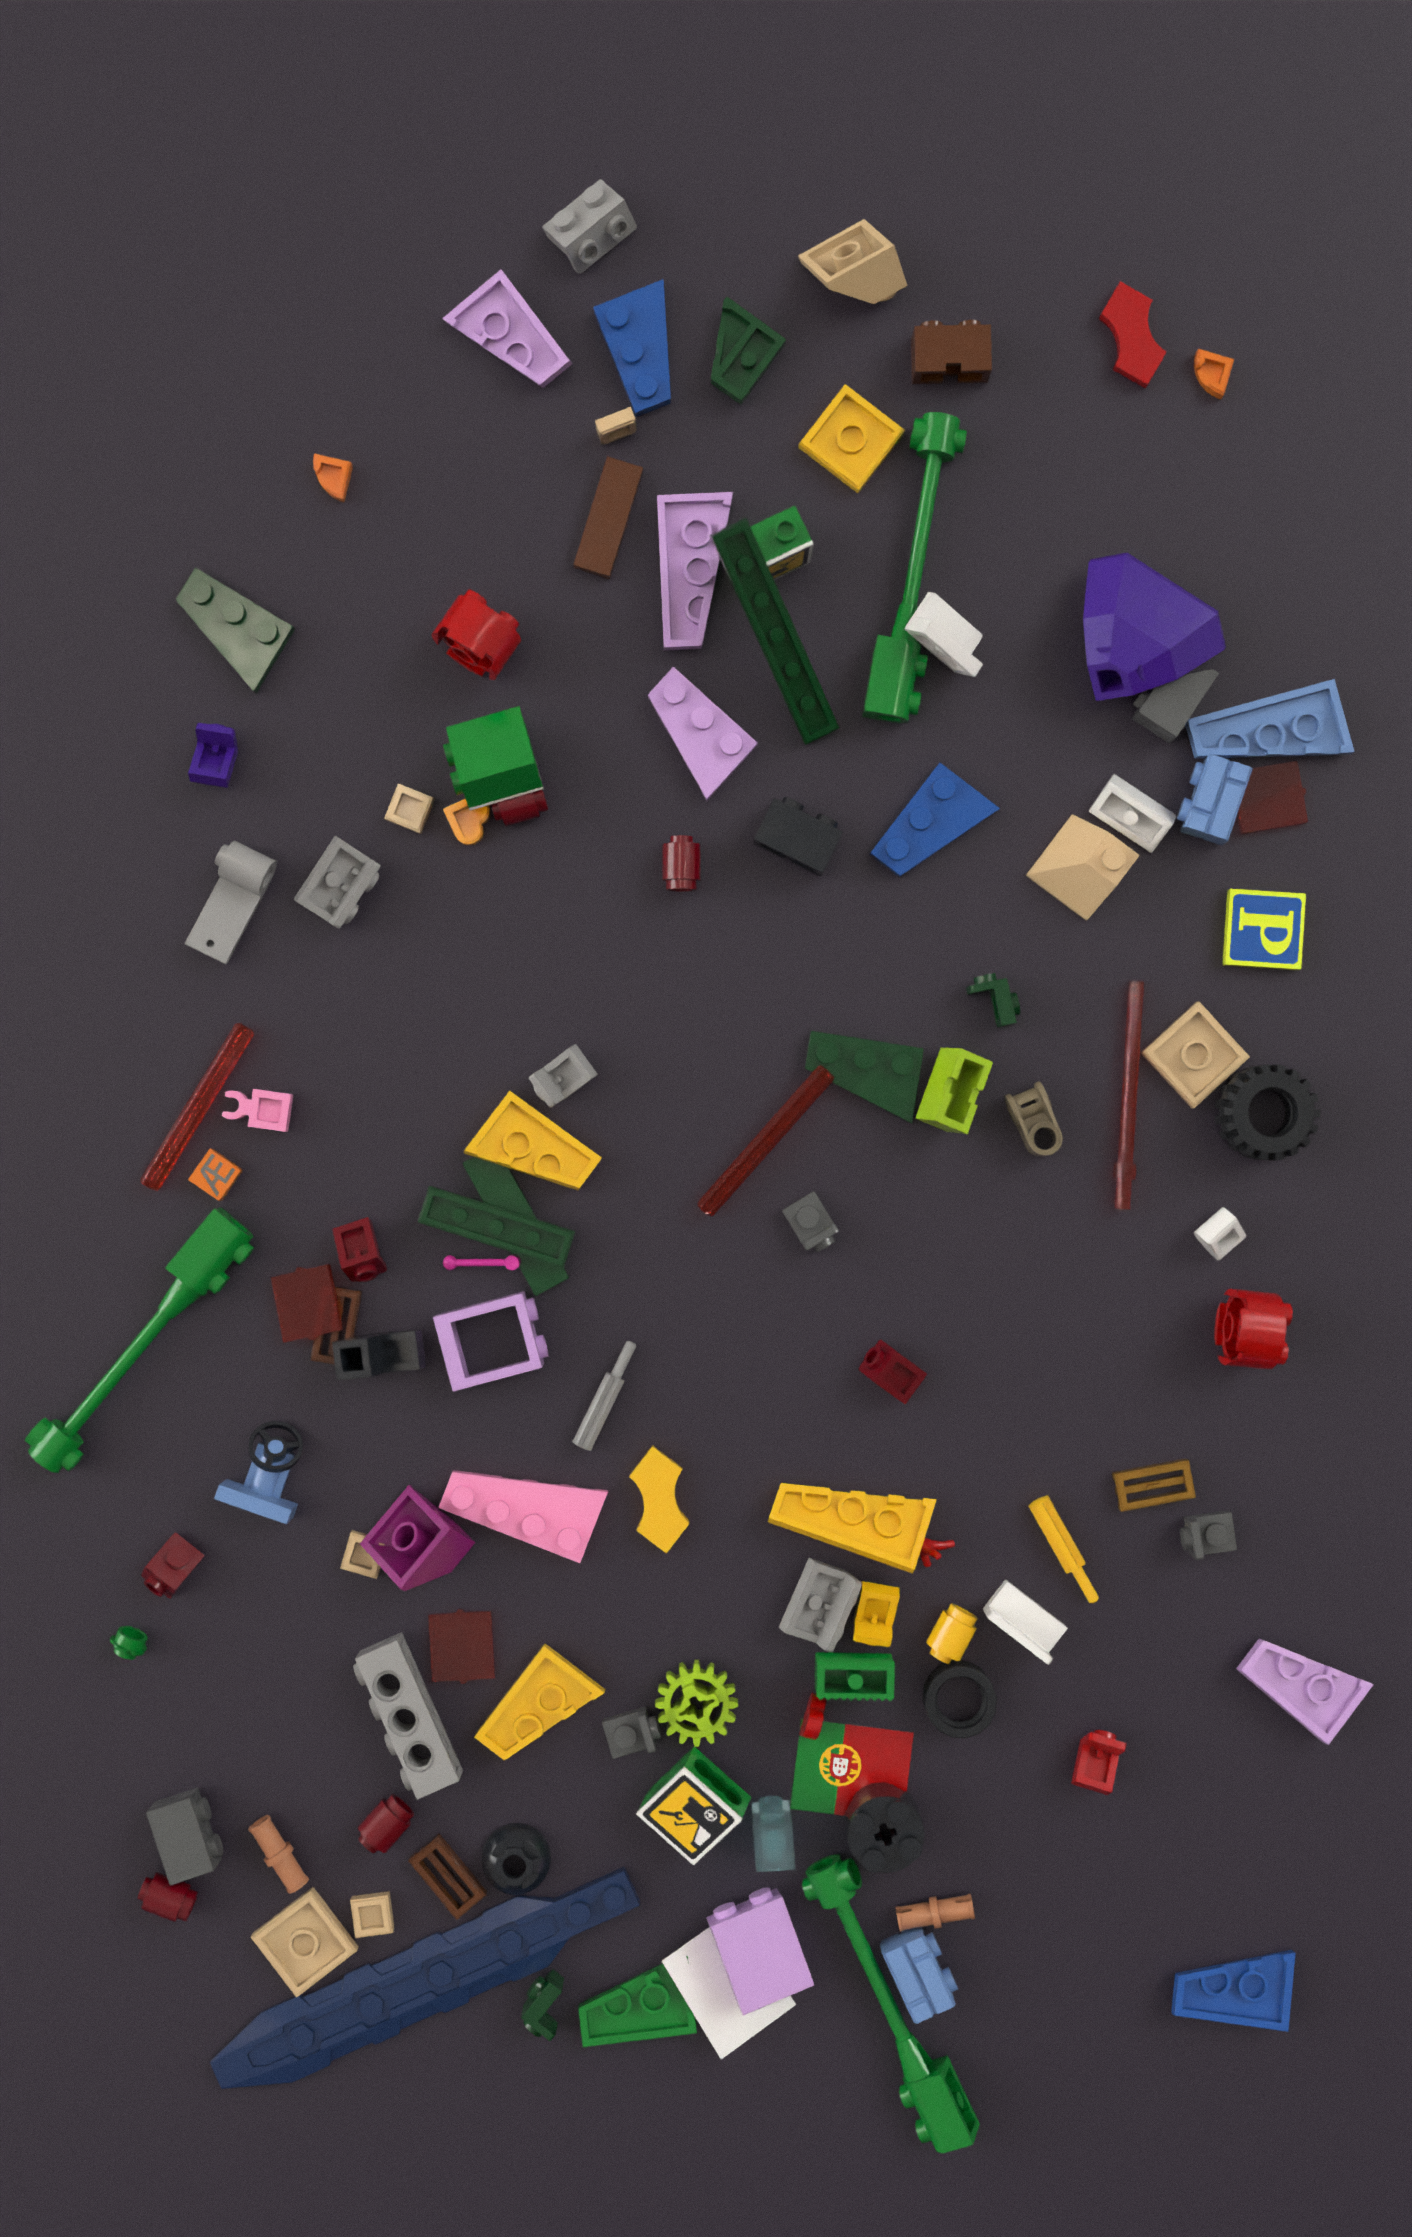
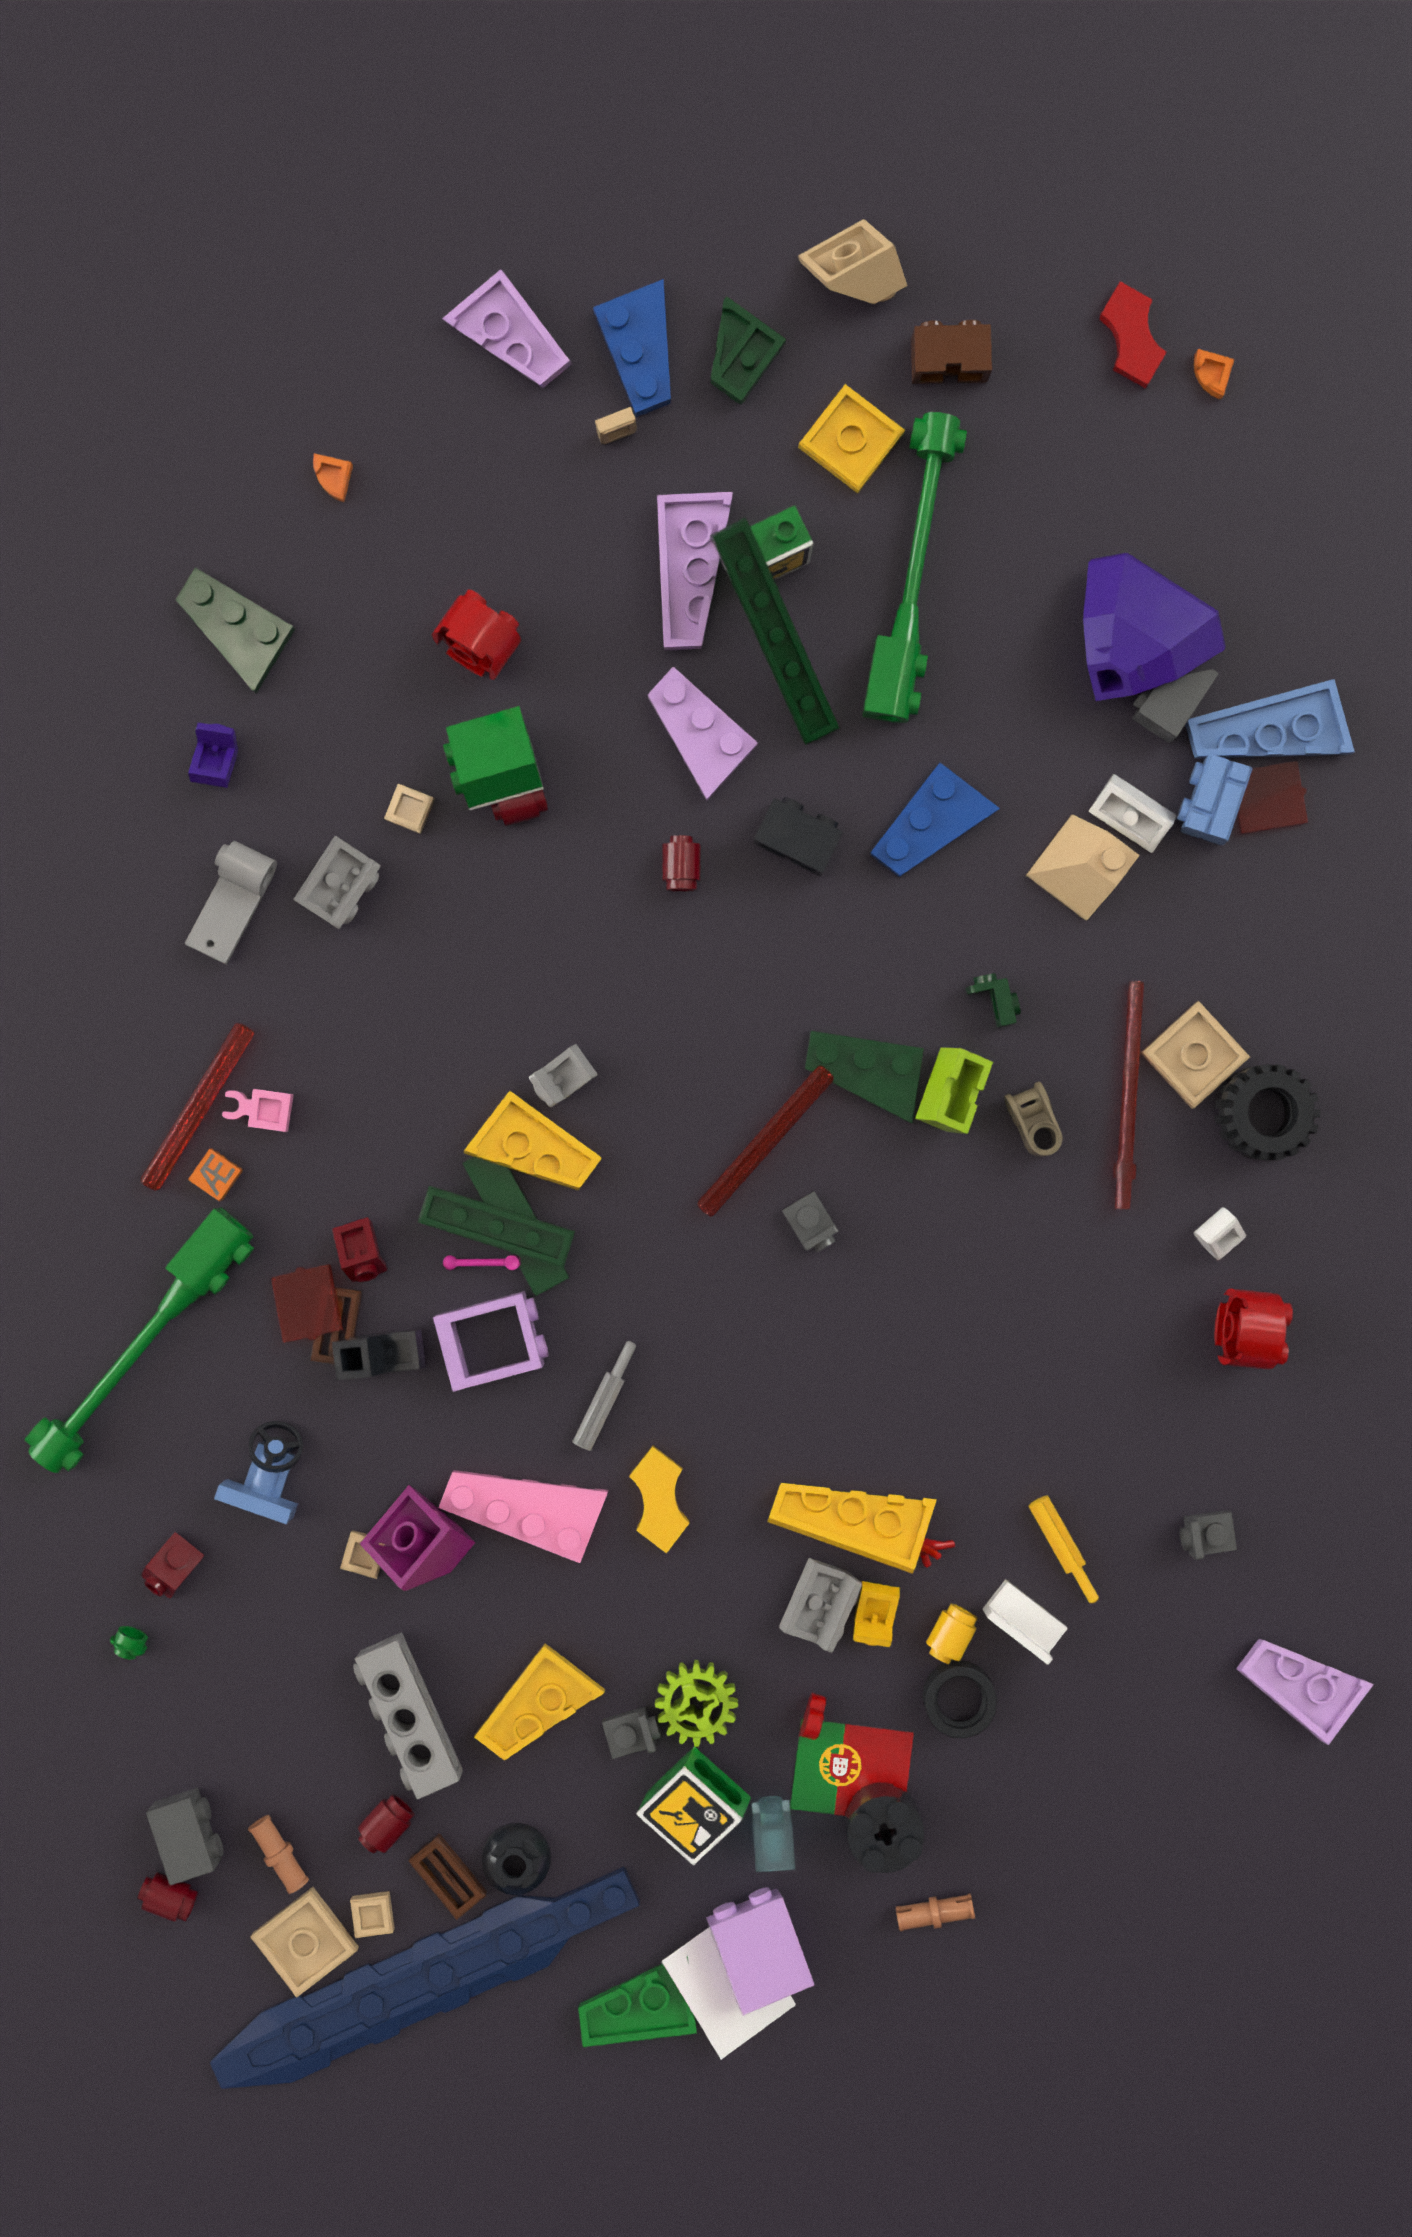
clear red piece [428,1608,495,1684] -> none
light orange tile [443,799,491,846] -> none
dark green bracket [521,1968,564,2041] -> none
light grey bracket [542,179,637,274] -> none
reddish brown tile [573,456,644,579] -> none
green bar [802,1854,980,2153] -> none
green brick [815,1652,895,1702] -> none
dark red bracket [859,1340,927,1404] -> none
medium blue brick [880,1927,958,2024] -> none
white panel [904,592,983,677] -> none
red bracket [1071,1730,1126,1795] -> none
pearl gold tile [1112,1458,1196,1512] -> none
blue wing [1171,1950,1296,2032] -> none
tile [1222,889,1306,970] -> none

